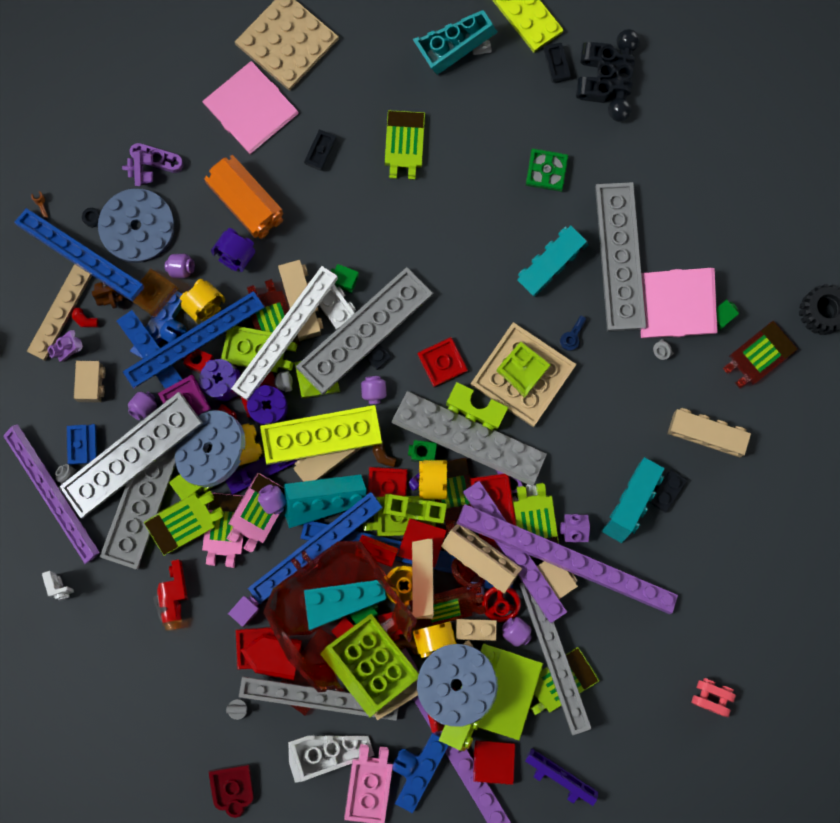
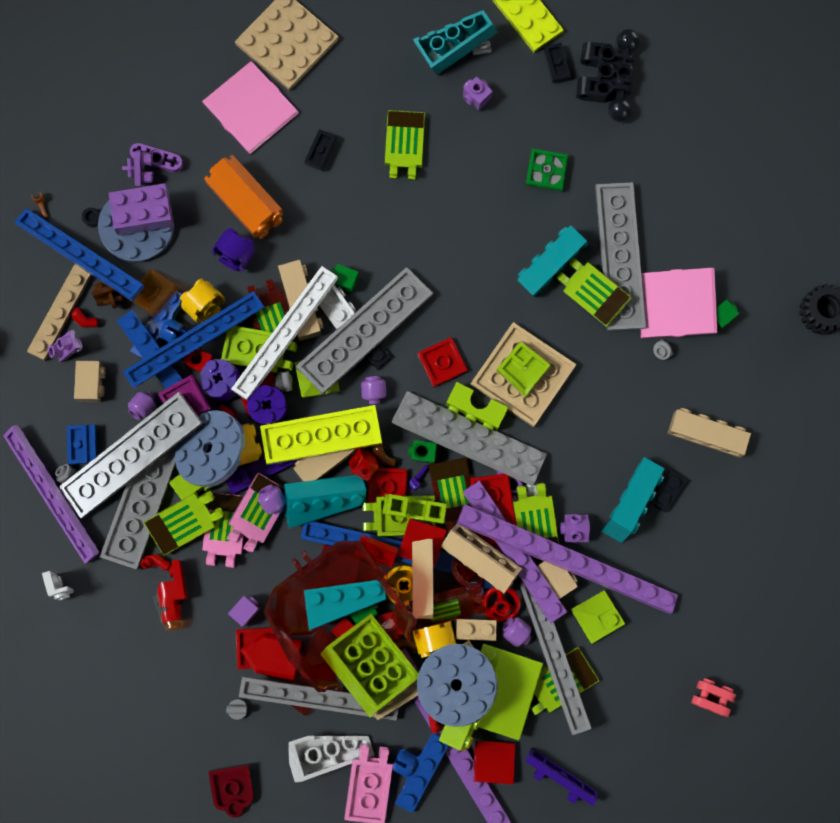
medium lavender head [165,254,195,278] -> none
blue plate [248,492,384,604] -> none
yellow brick [419,460,447,499] -> none
dark blue plate [560,316,587,351] -> none
tile [723,321,797,389] -> none
none -> medium lavender brick [108,183,174,235]
none -> red arm [141,554,172,572]
none -> red brick [349,448,379,481]
none -> medium lavender brick [463,76,493,111]
none -> tile [556,257,632,327]
none -> lime plate [571,590,625,644]

